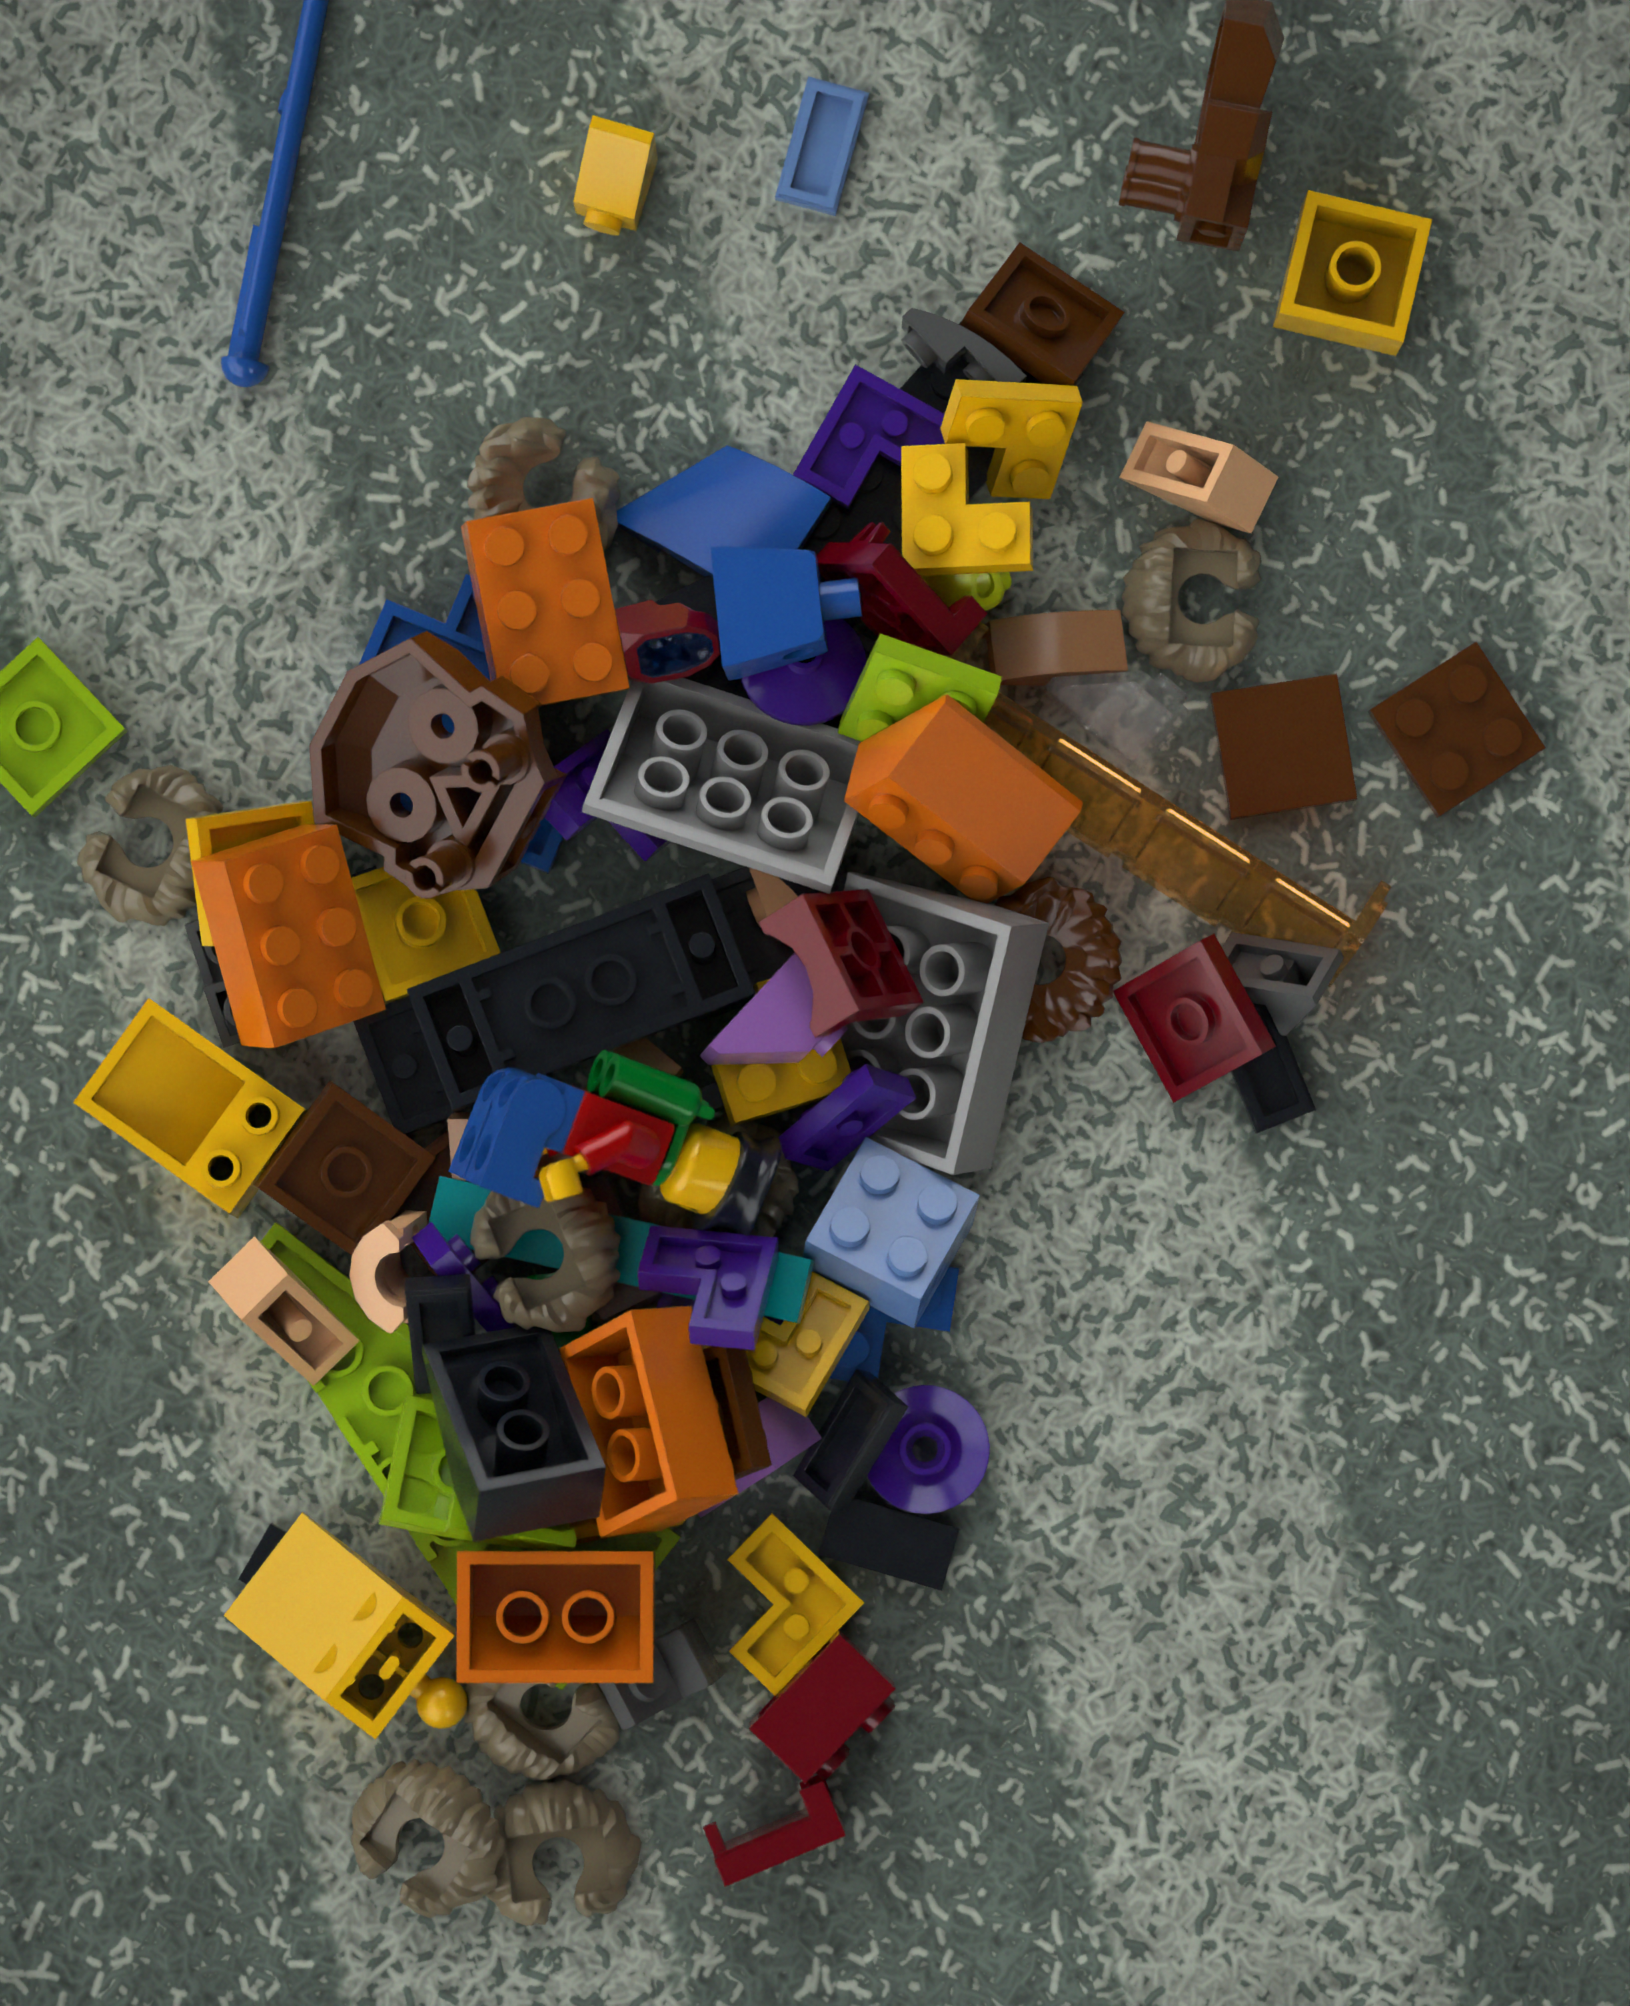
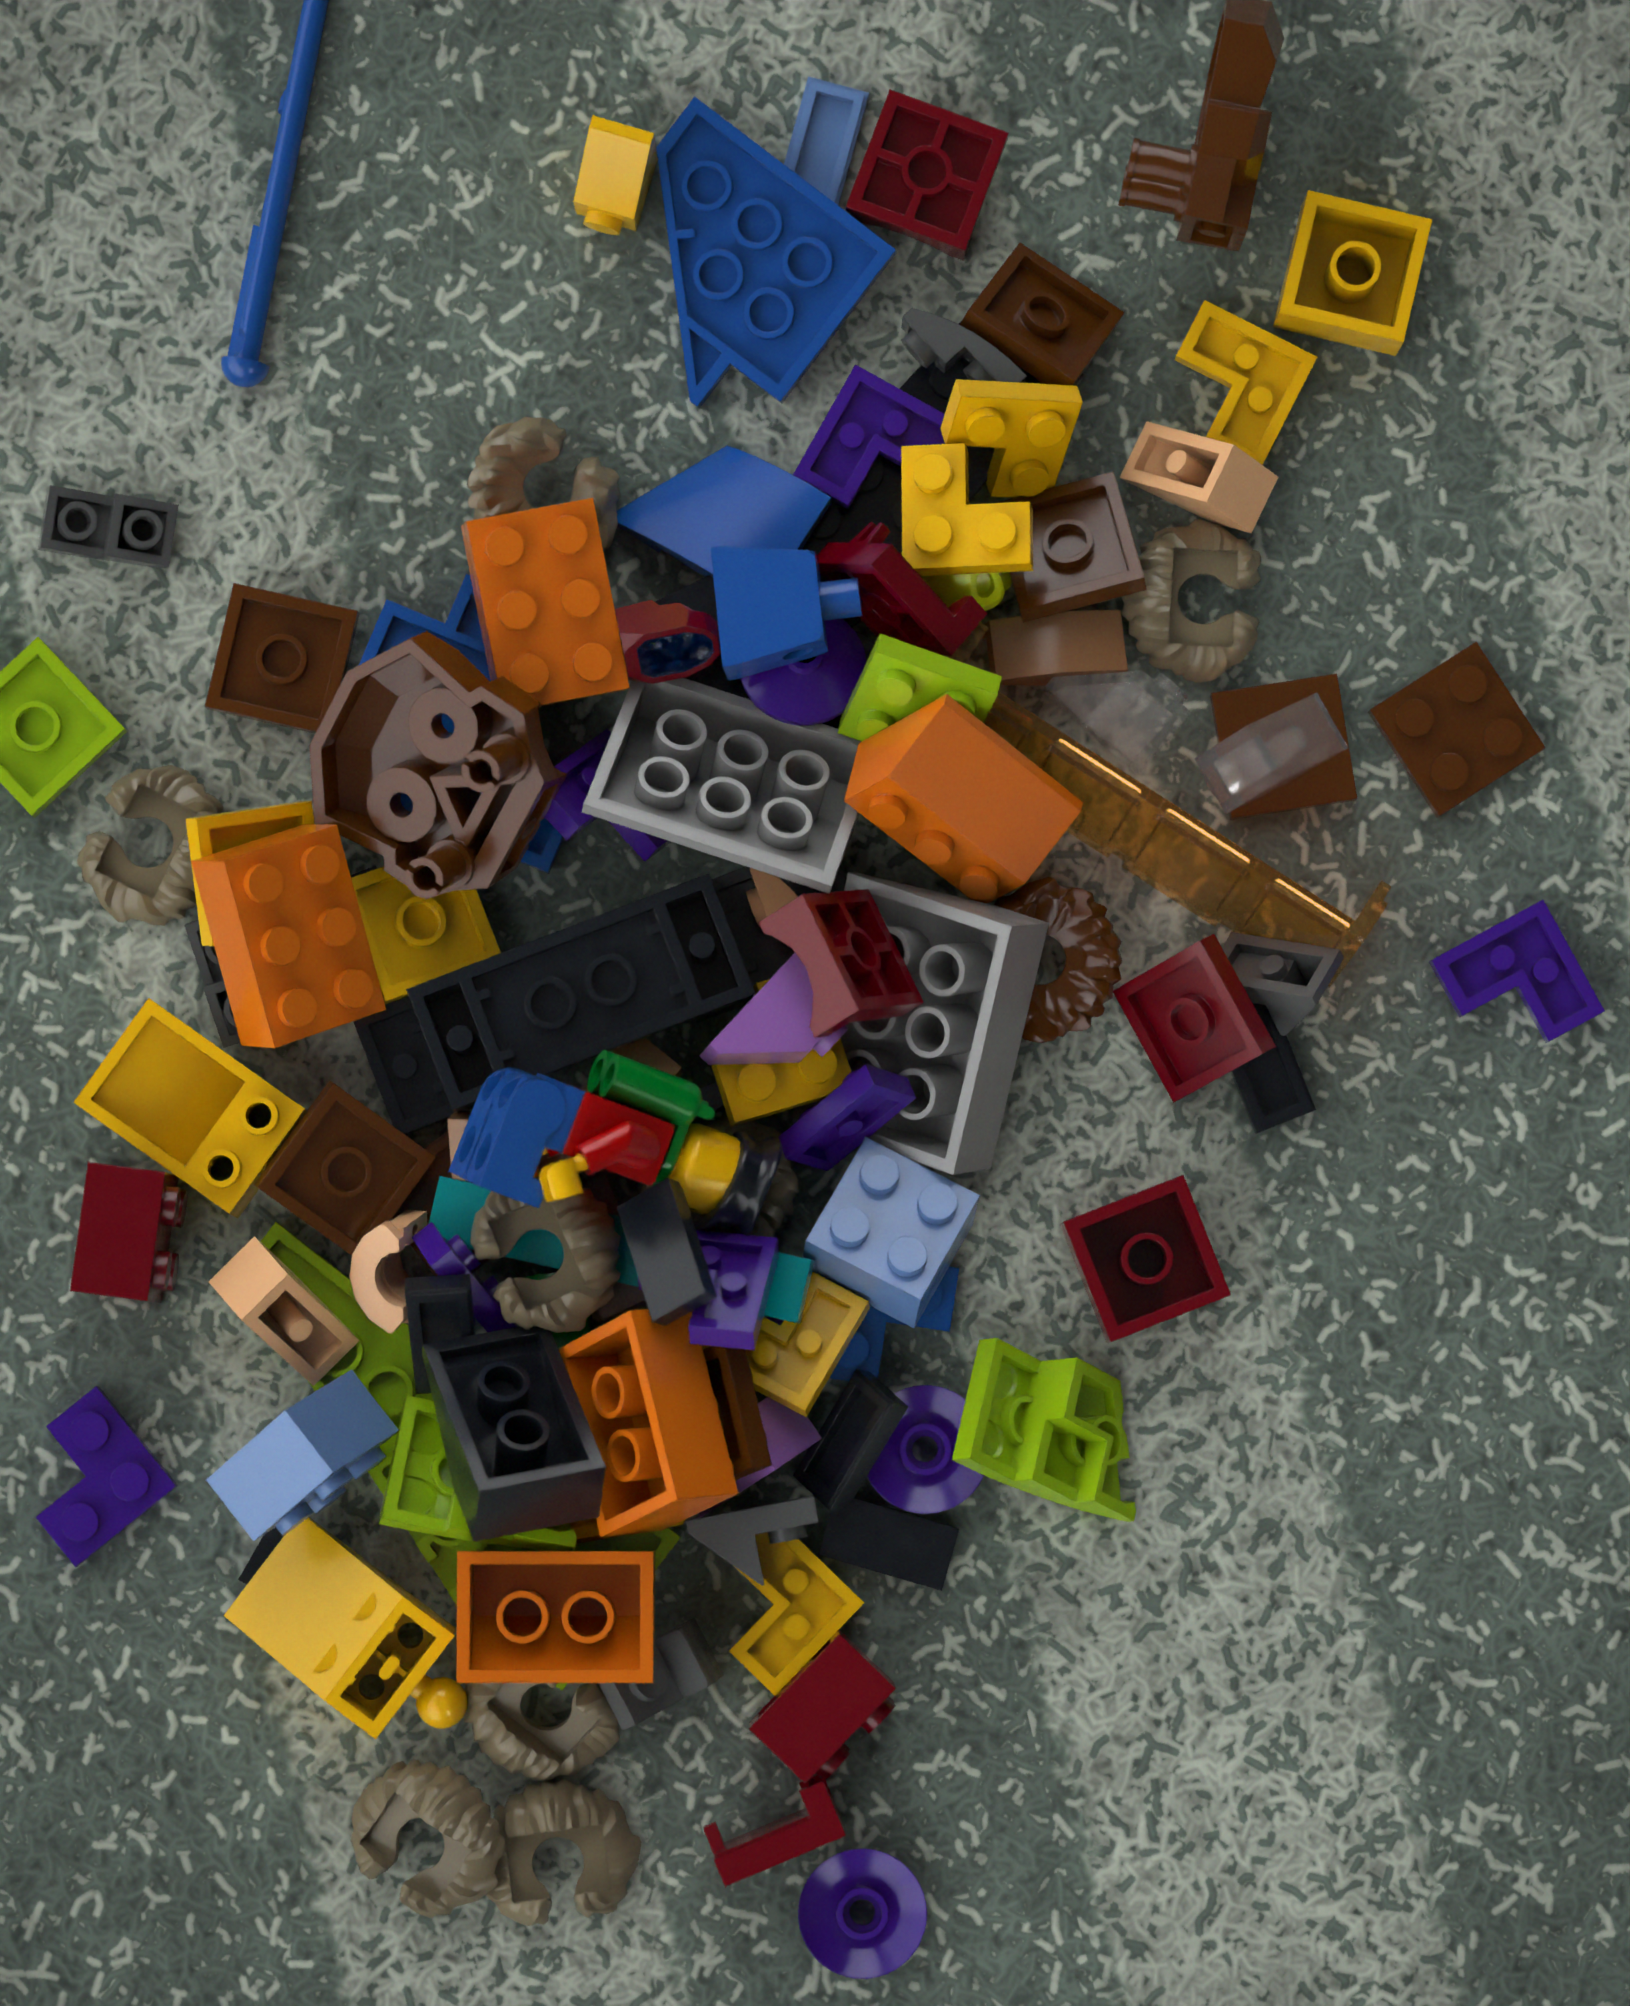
none -> dark purple plate [36,1386,178,1567]
none -> dark grey slope [38,485,179,568]
none -> dark red brick [70,1162,188,1303]
none -> reddish brown plate [205,583,360,734]
none -> medium blue brick [206,1369,399,1541]
none -> black tile [617,1178,717,1326]
none -> blue wing [656,96,897,409]
none -> dark grey slope [686,1495,818,1586]
none -> dark purple dish [798,1848,927,1979]
none -> dark red piece [845,89,1009,261]
none -> lime slope [952,1338,1136,1522]
none -> reddish brown plate [996,471,1147,623]
none -> dark red brick [1060,1175,1231,1343]
none -> yellow plate [1174,300,1317,465]
none -> clear slope [1194,693,1348,814]
none -> dark purple plate [1429,900,1605,1043]

